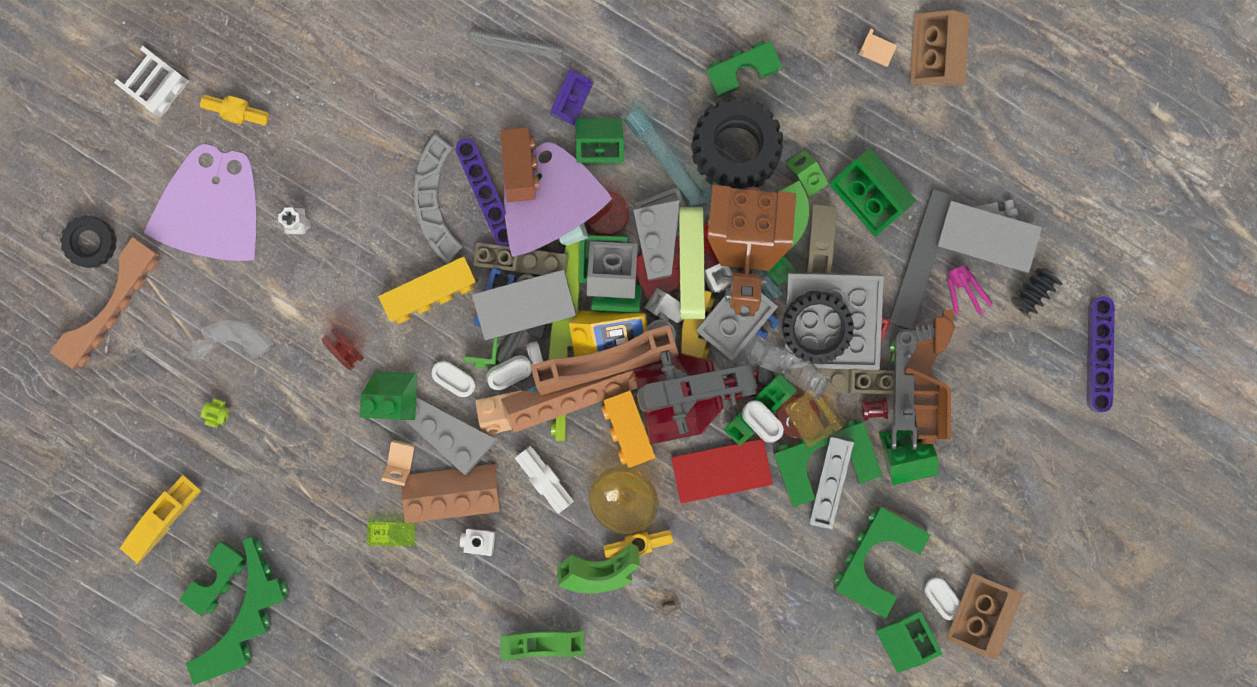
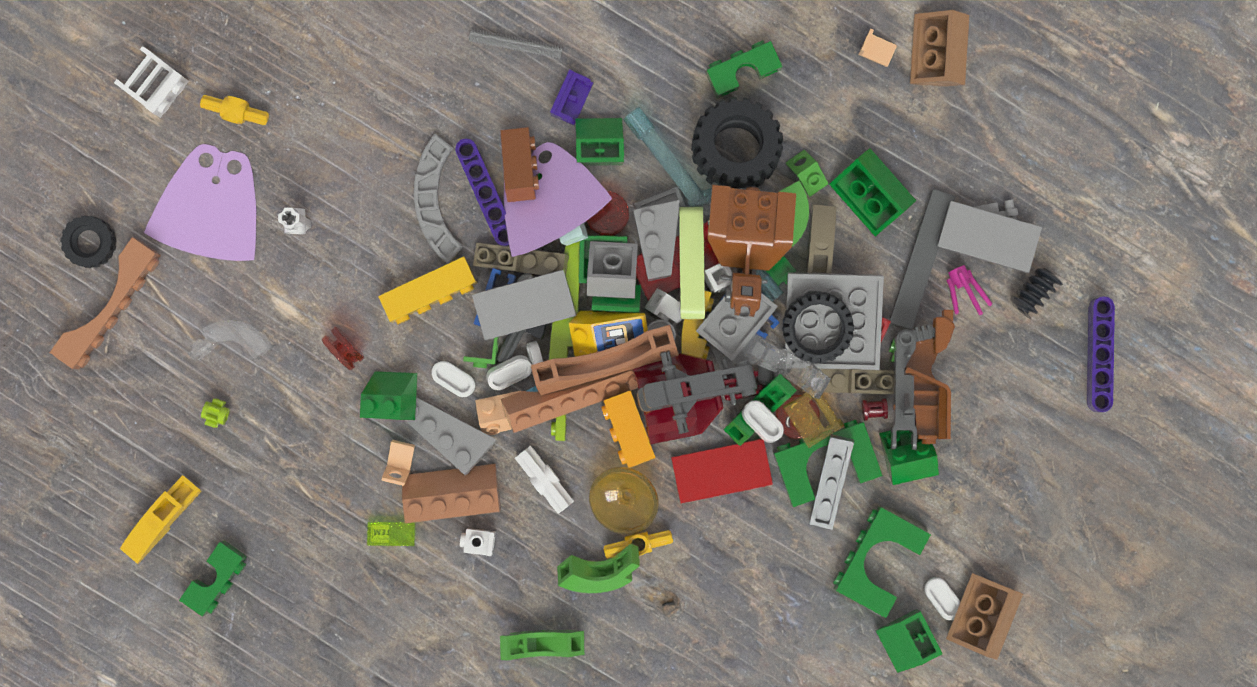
green arch [186,536,290,685] -> none

